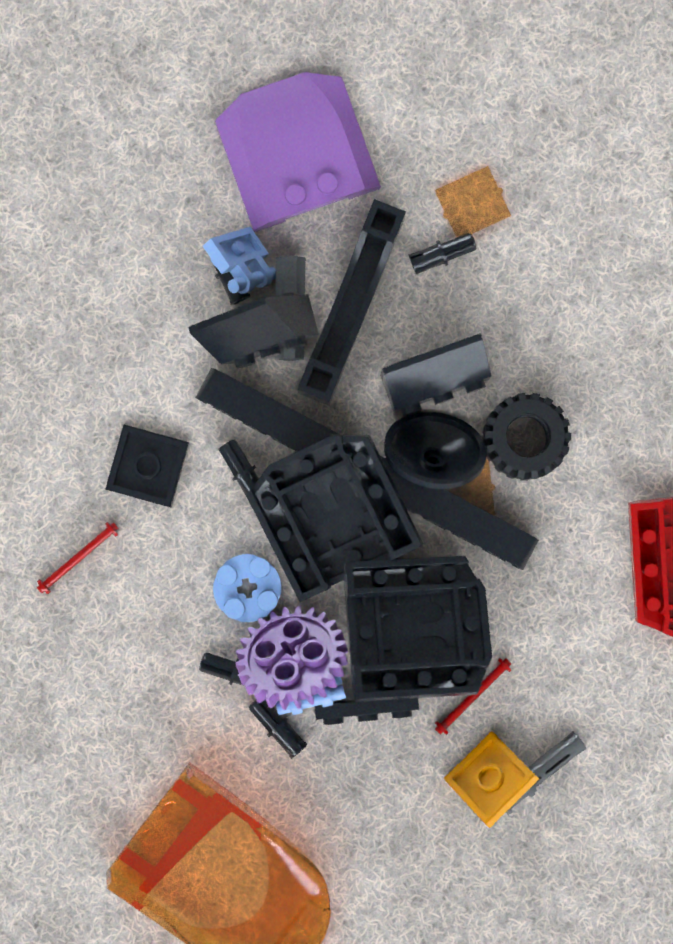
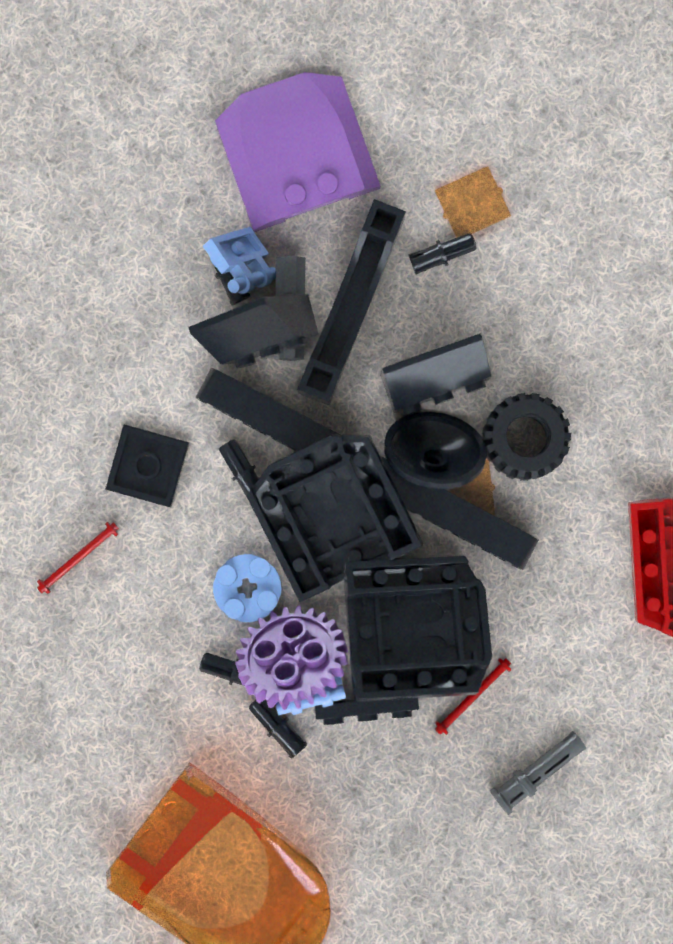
light orange tile [443,731,539,828] -> none

